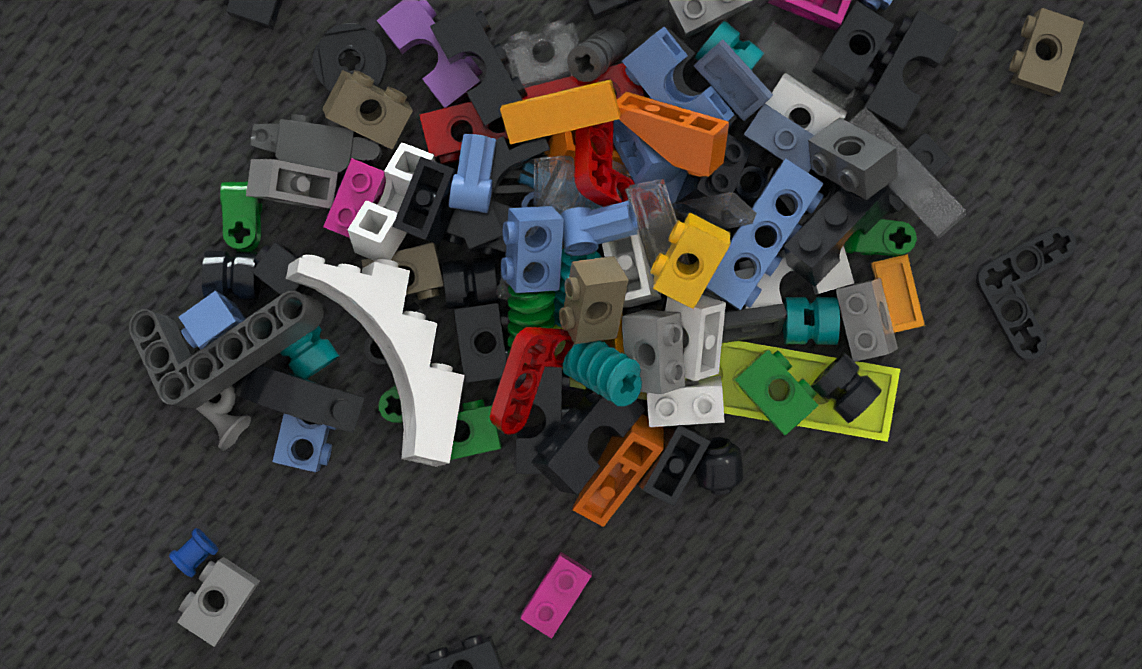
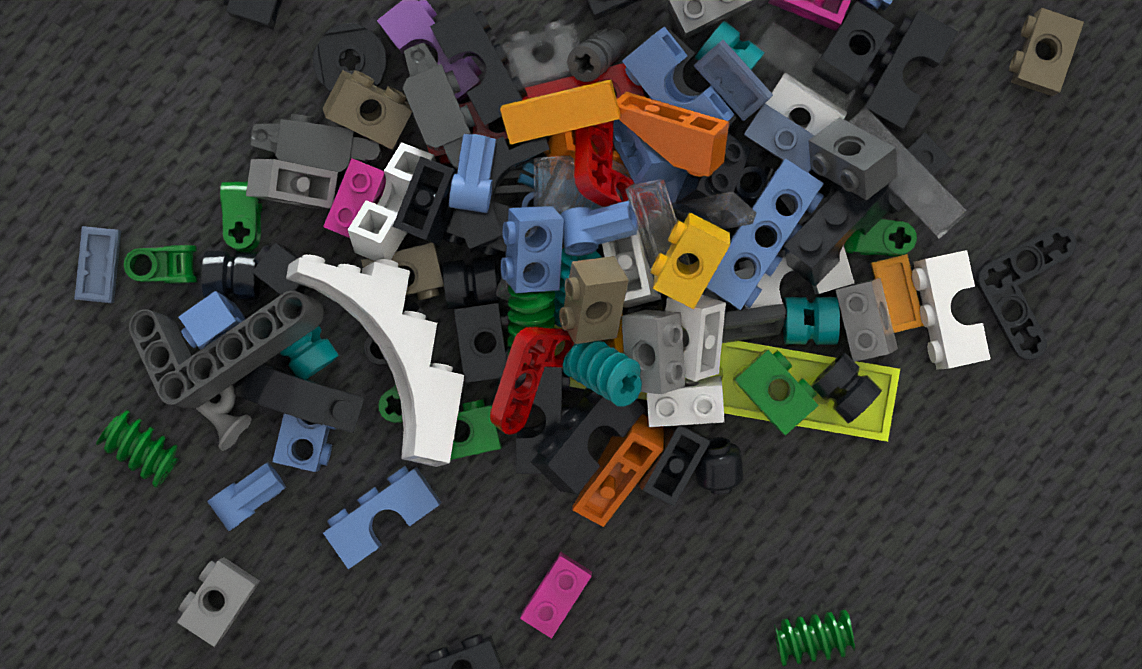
blue bush [169,528,219,578] -> none
none -> sand blue plate [75,226,121,303]
none -> green piece [96,410,179,488]
none -> green piece [124,245,198,284]
none -> medium blue piece [207,462,286,532]
none -> medium blue arch [323,466,442,569]
none -> dark grey hinge [403,43,476,171]
none -> green piece [774,609,855,667]
none -> white arch [912,250,990,370]

